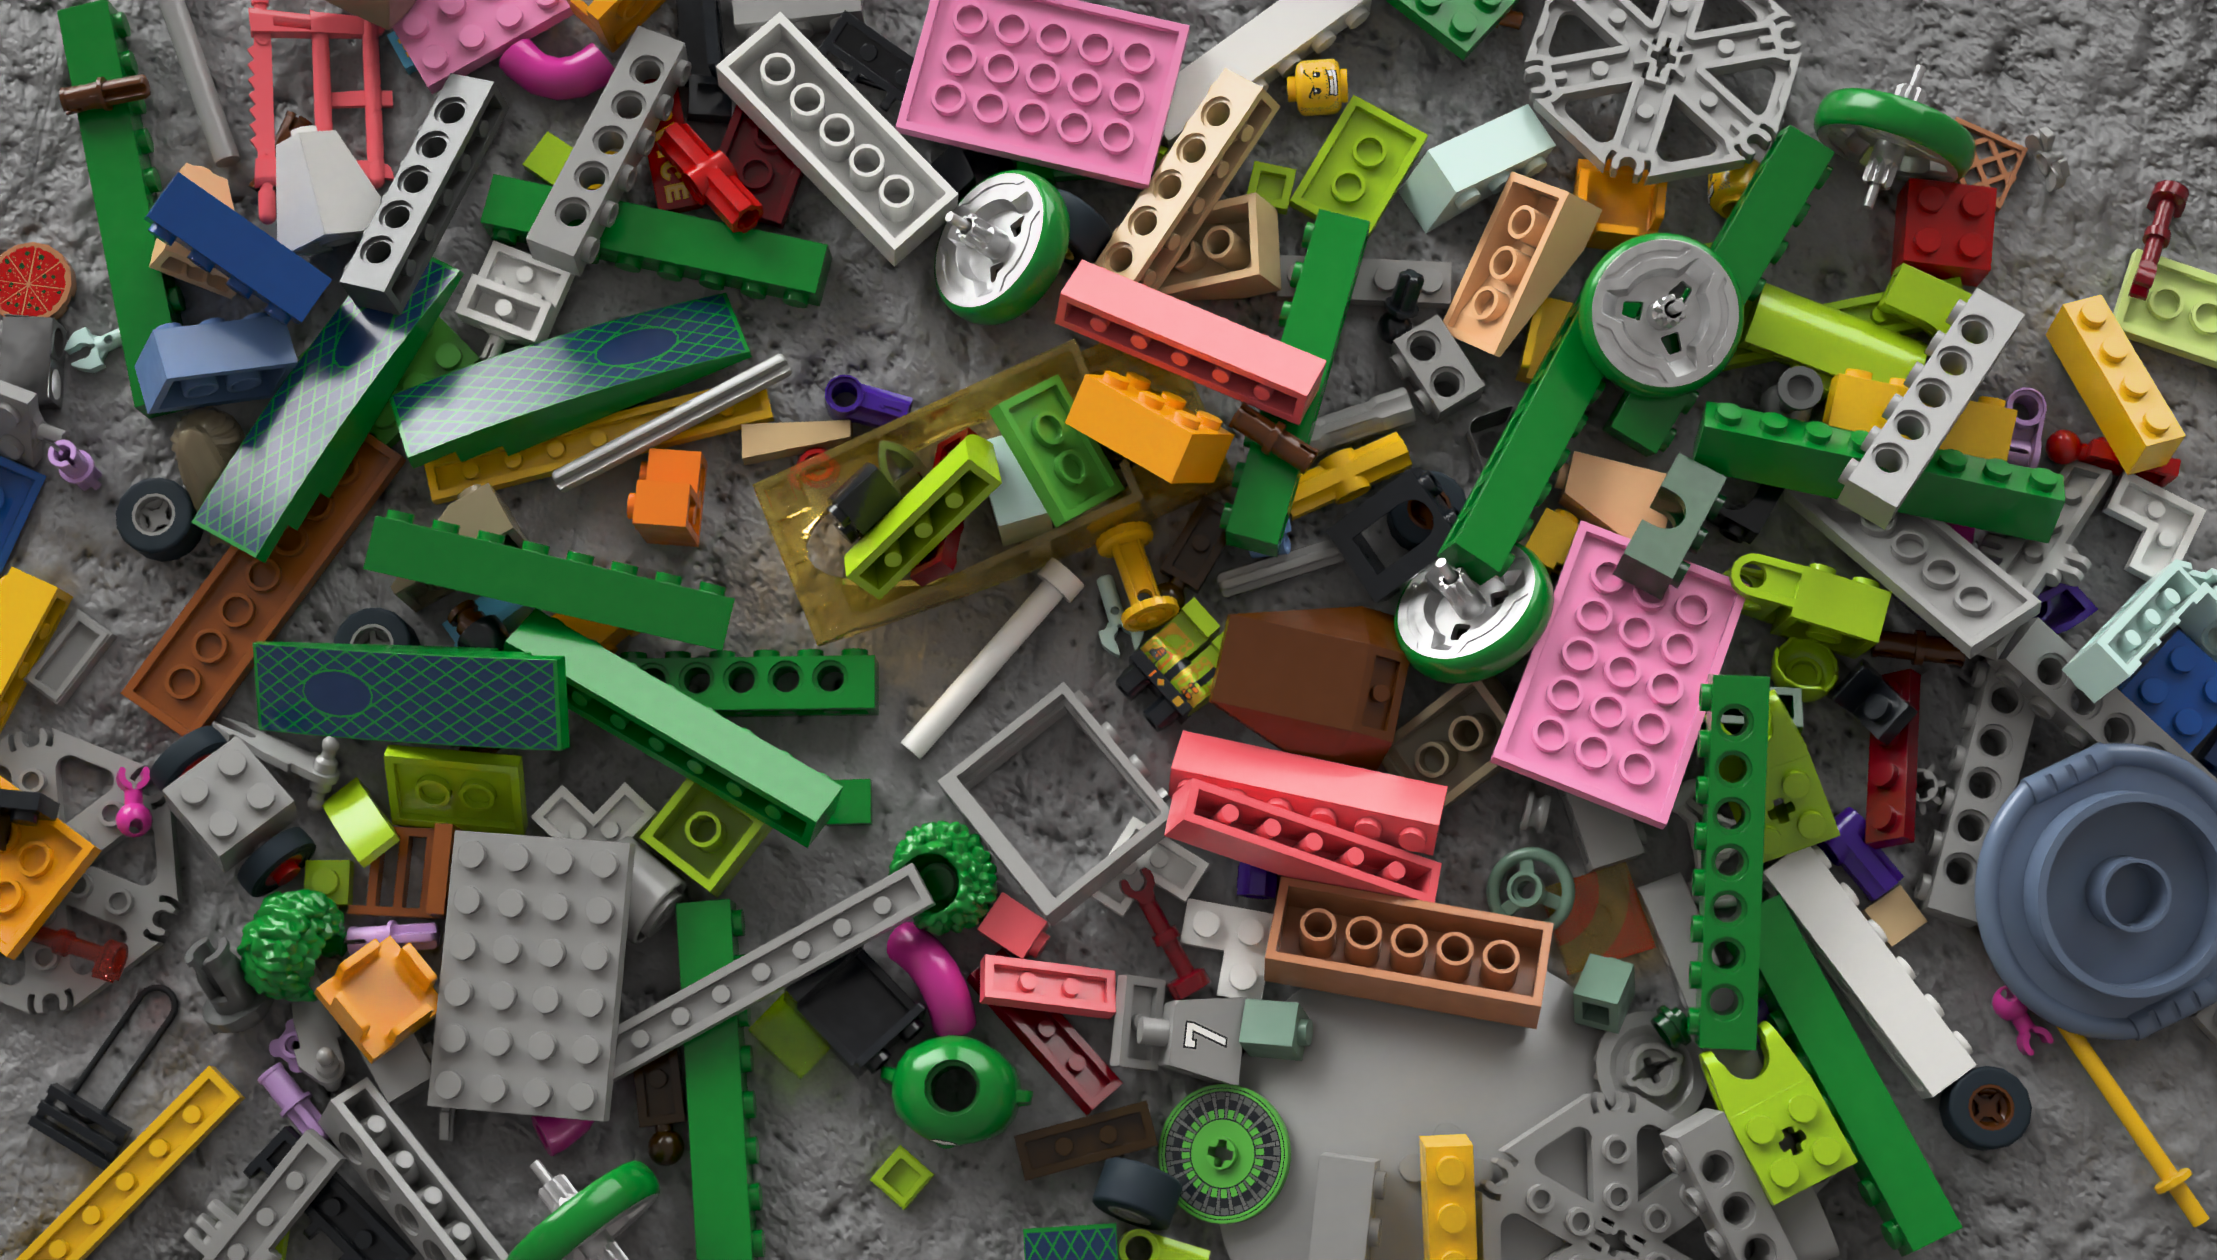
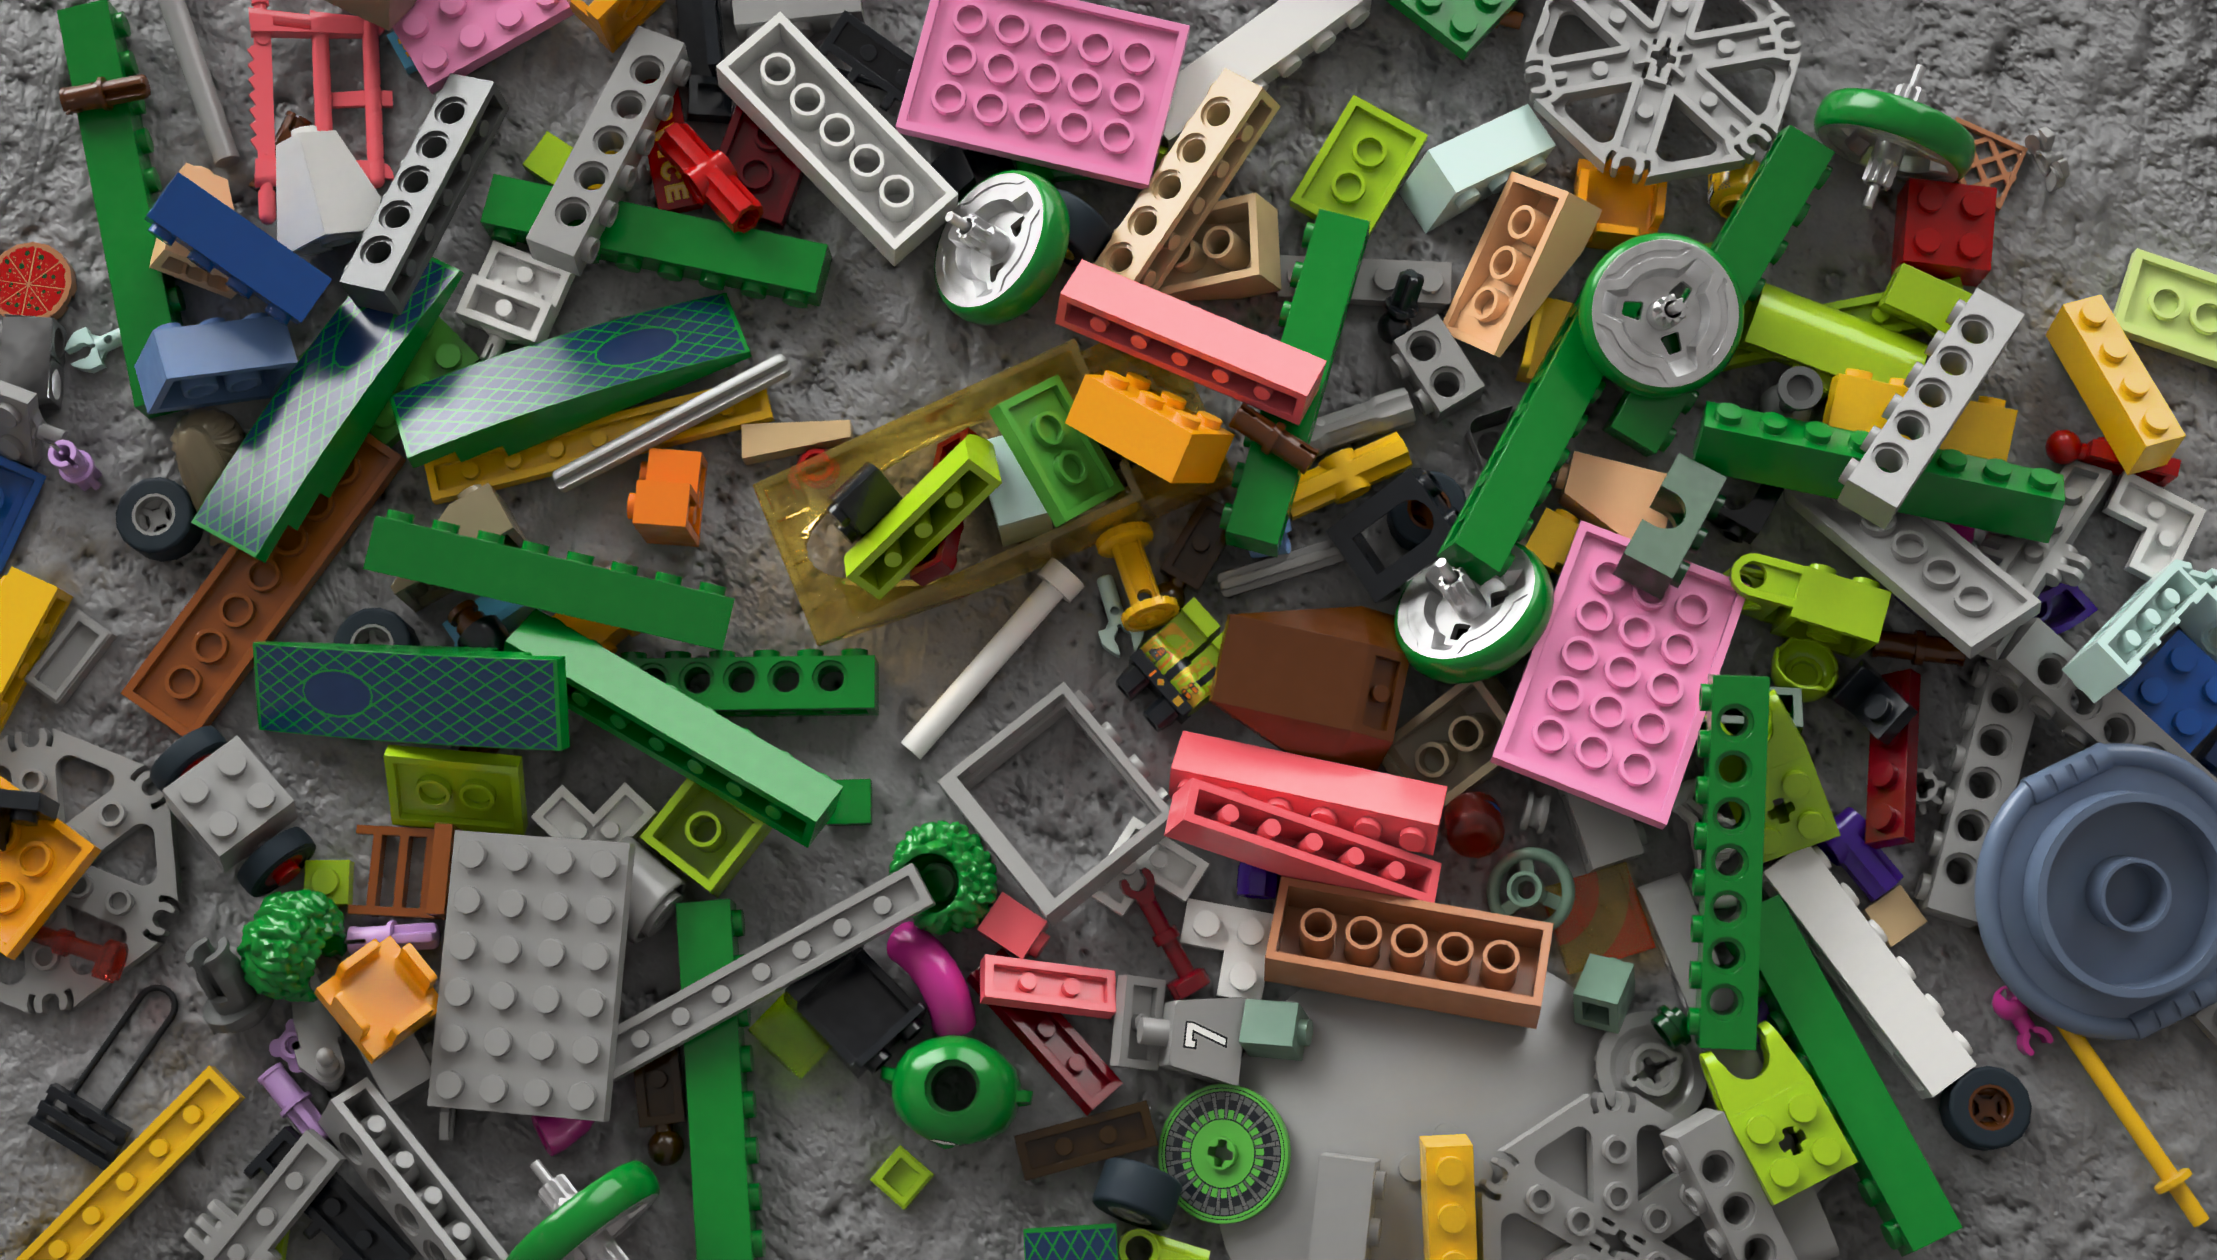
dark pink arm [116,767,153,838] -> none
light grey piece [212,717,340,812] -> none
lime slope [322,777,400,868] -> none
dark pink cylinder [499,39,615,101] -> none
dark purple piece [825,375,913,436] -> none
flat silver plate [878,440,929,498] -> none
lime plate [1247,161,1297,215] -> none
yellow head [1287,59,1348,116] -> none
lavender piece [2005,387,2047,469] -> none
dark red piece [2128,180,2189,301] -> none
none -> clear red head [1444,792,1505,858]

